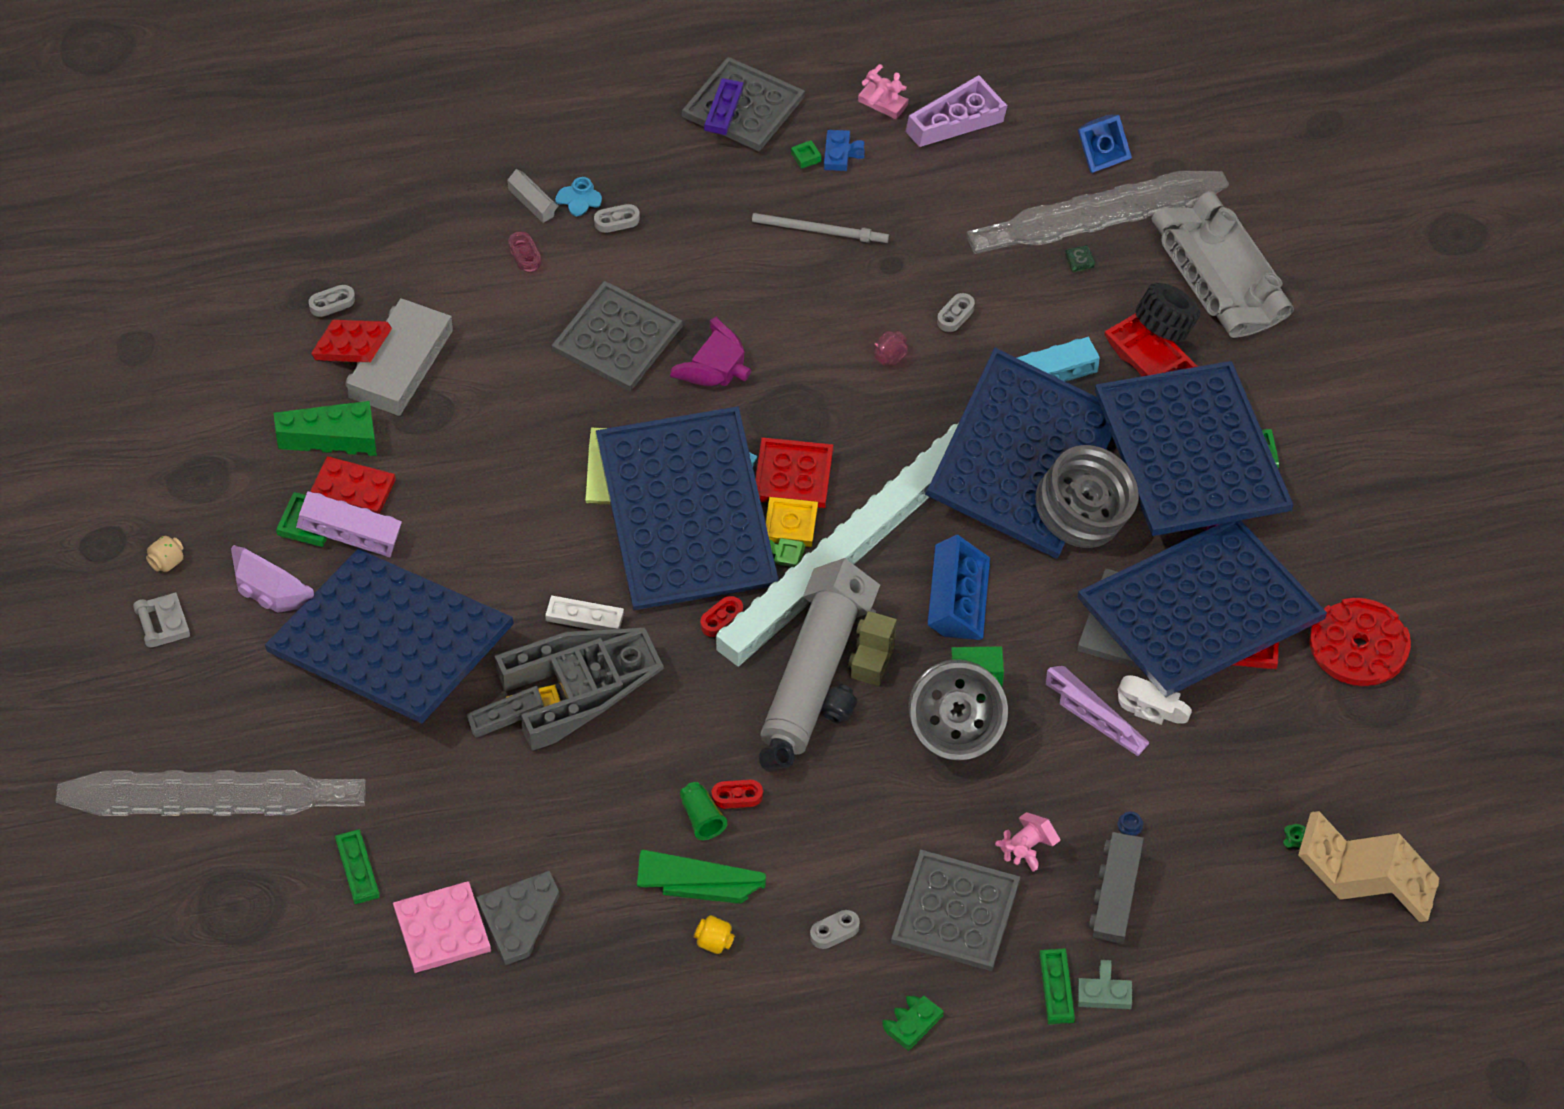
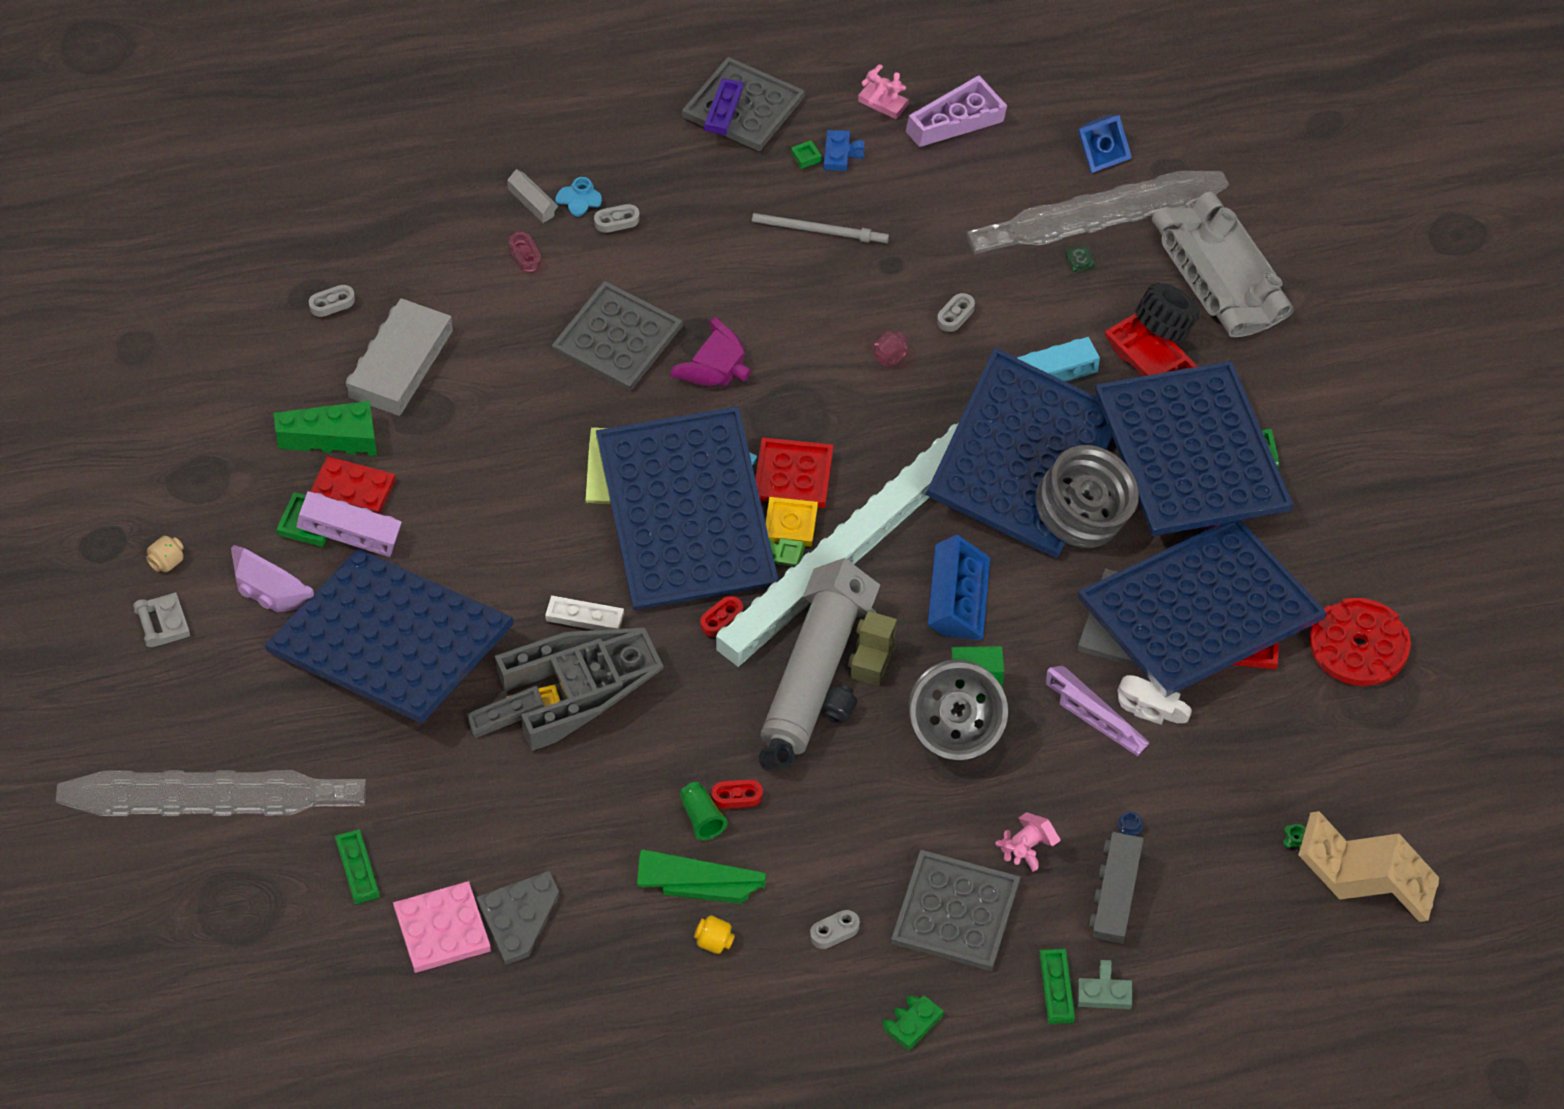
red plate [311,320,392,362] -> none

